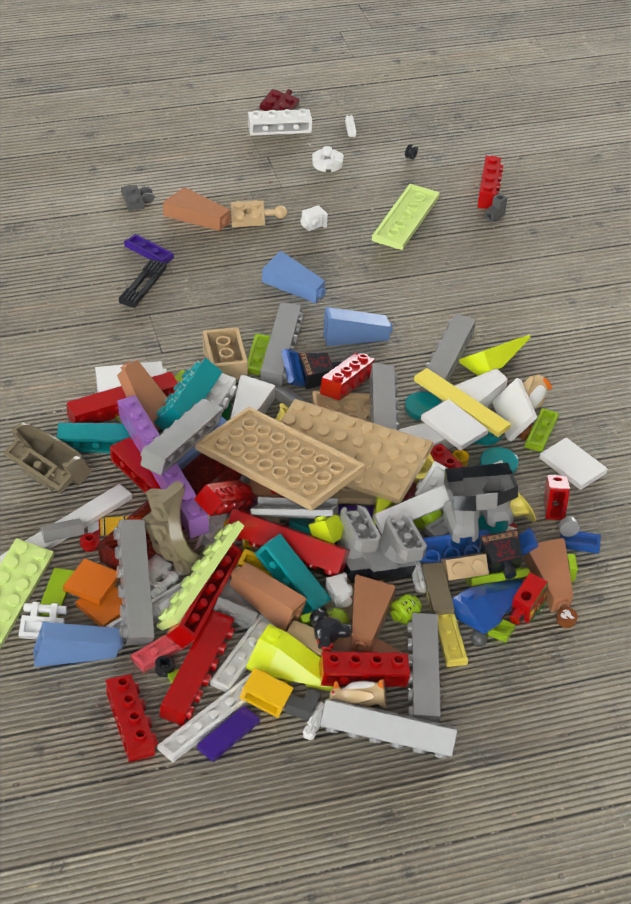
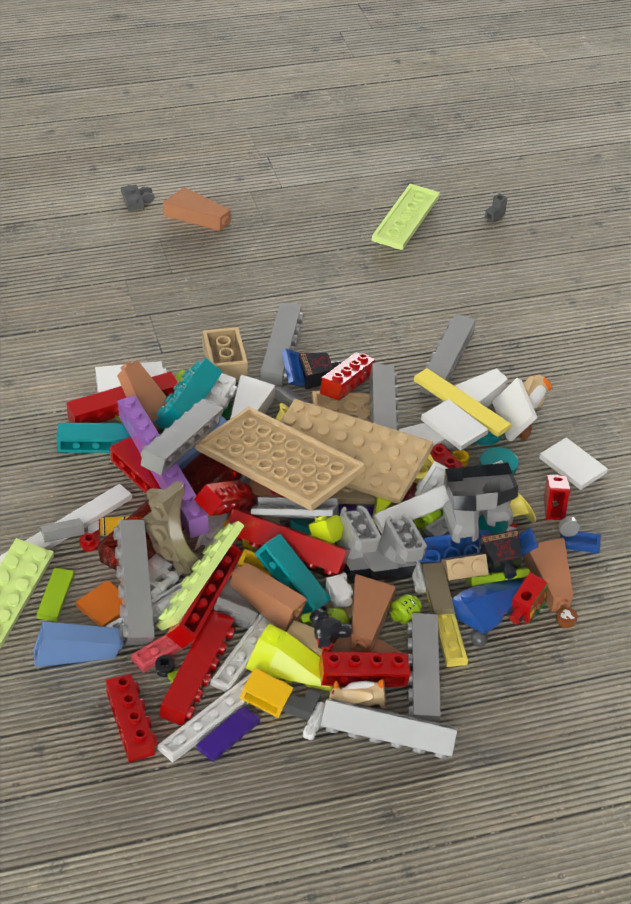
dark tan piece [4,422,92,494] -> none
white plate [19,602,67,639] -> none
orange tile [63,559,119,605] -> none
black container [119,259,166,308] -> none
dark purple tile [124,234,174,264] -> none
tan plate [231,200,287,227] -> none
lime tile [247,334,271,375] -> none
white brick [248,109,312,136] -> none
dark red plate [259,89,300,111] -> none
medium blue slope [262,251,326,303] -> none
white brick [301,205,328,231] -> none
white plate [312,146,344,172] -> none
medium blue slope [323,307,393,346] -> none
white axle [345,115,356,137] -> none
black bush [405,144,418,160] -> none
teal tile [405,392,441,420] -> none
neon yellow wedge [459,335,530,376] -> none
red brick [477,155,504,209] -> none
lime tile [487,619,516,643] -> none
lime tile [525,408,560,453] -> none
lime tile [567,554,578,582] -> none

